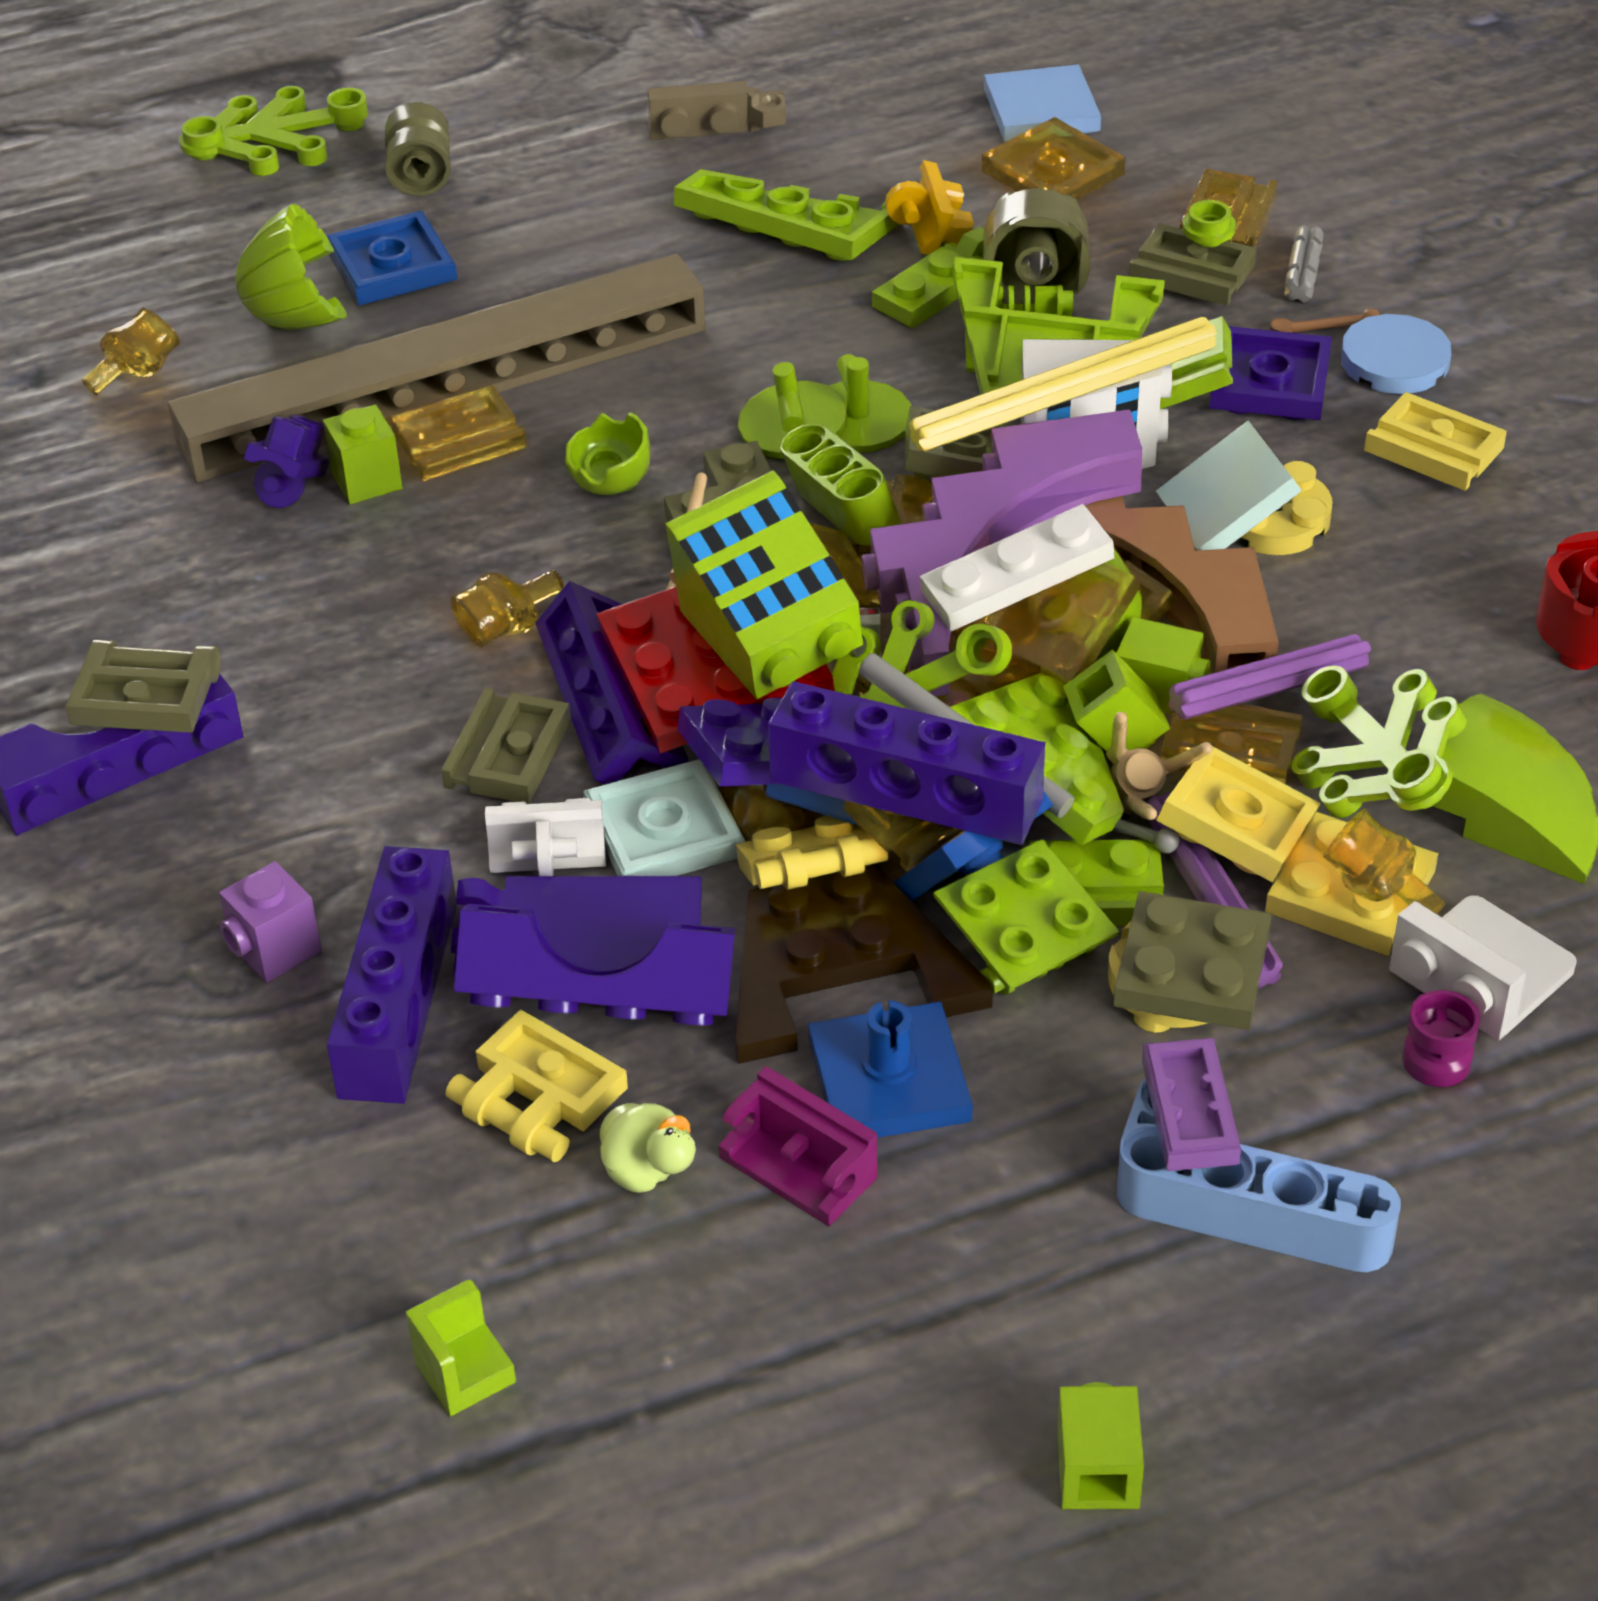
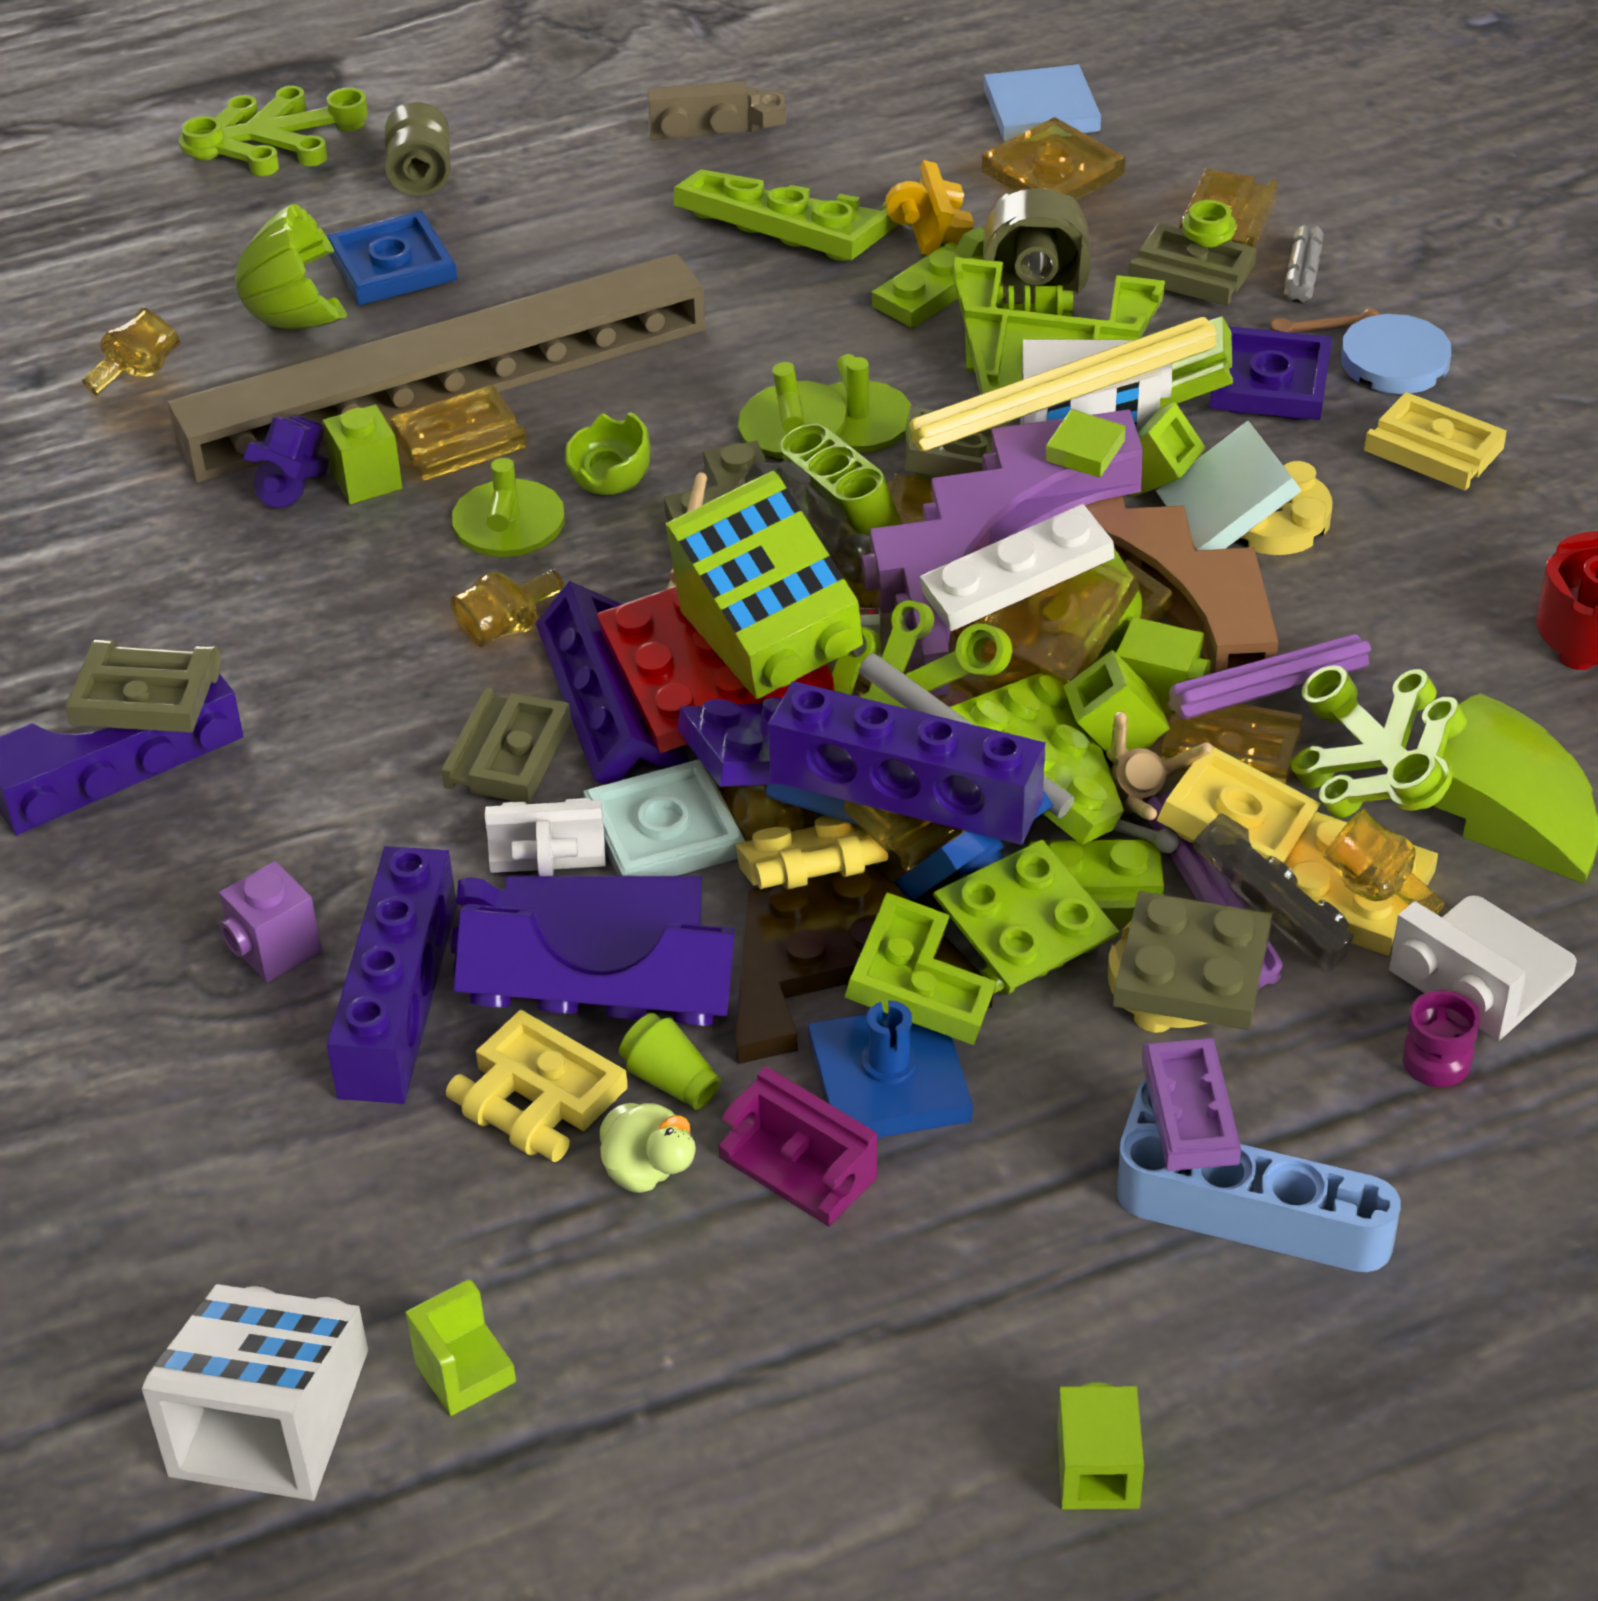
none -> white slope [142,1284,368,1501]
none -> lime shield [452,458,565,557]
none -> lime cone [619,1013,722,1110]
none -> clear smoke hinge [744,461,871,583]
none -> lime plate [844,892,997,1045]
none -> lime tile [1046,409,1125,478]
none -> lime panel [1129,402,1206,498]
none -> clear smoke hinge [1193,812,1354,971]

